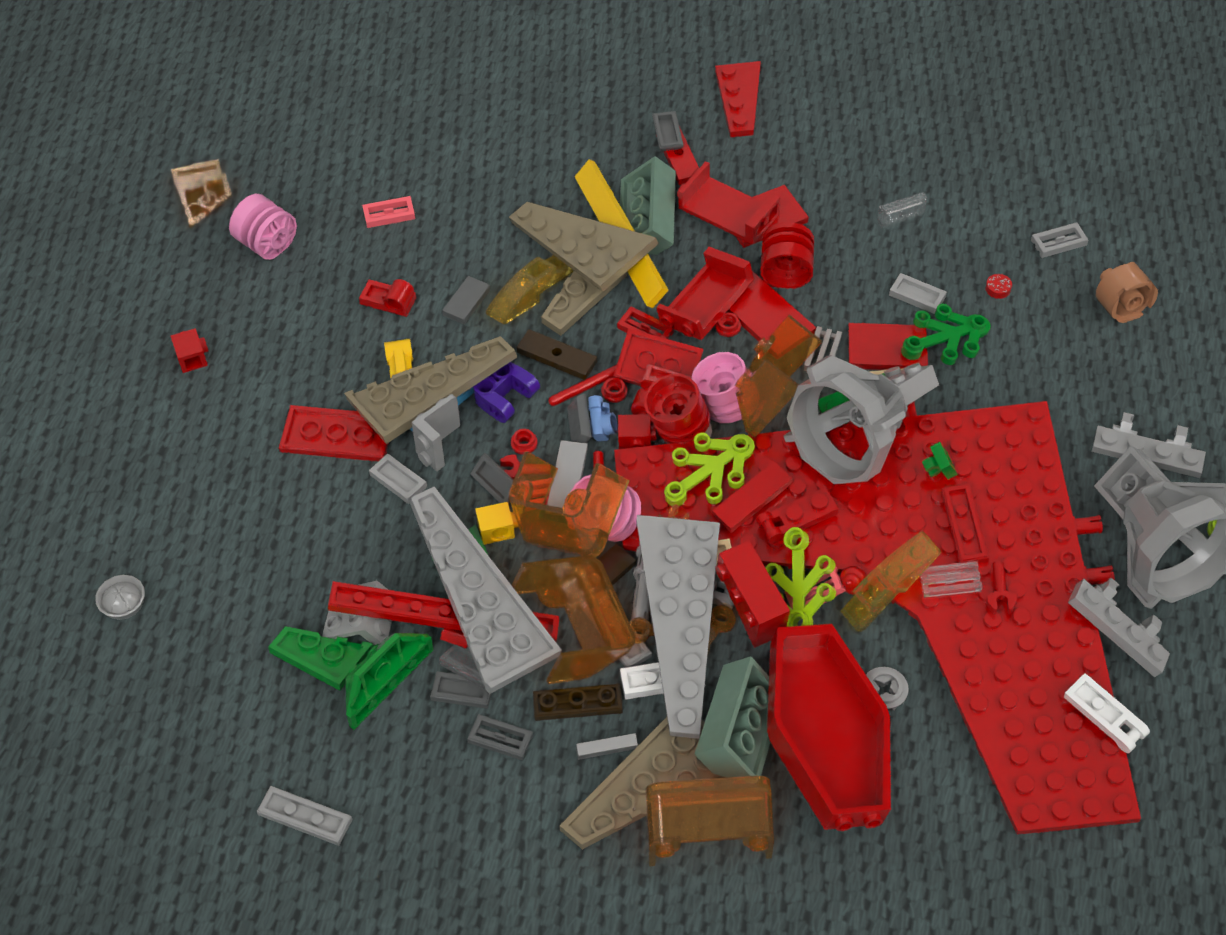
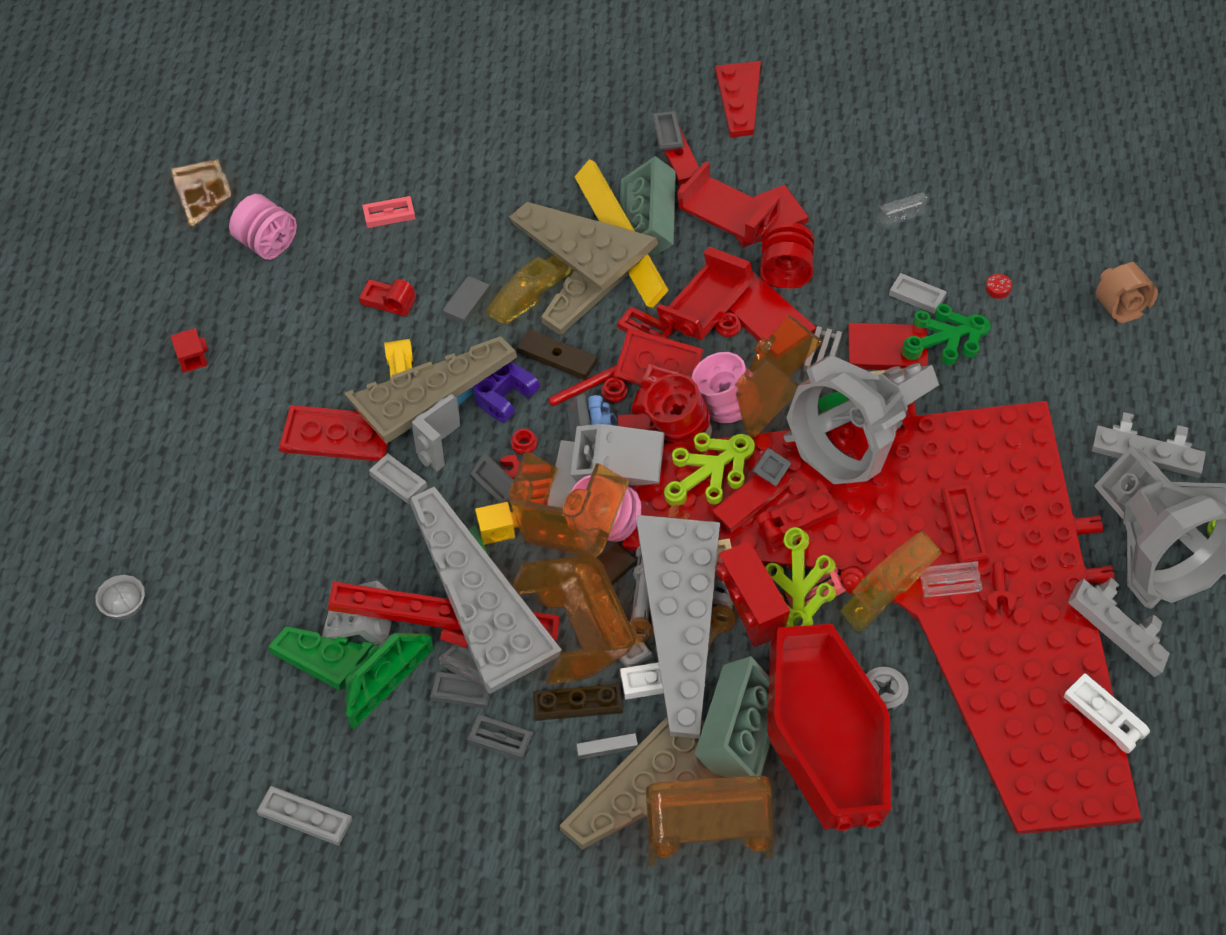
green tile [922,442,958,479] -> none
light grey tile [1031,223,1088,258] -> none
none -> light grey slope [570,424,665,486]
none -> dark grey panel [751,448,791,487]

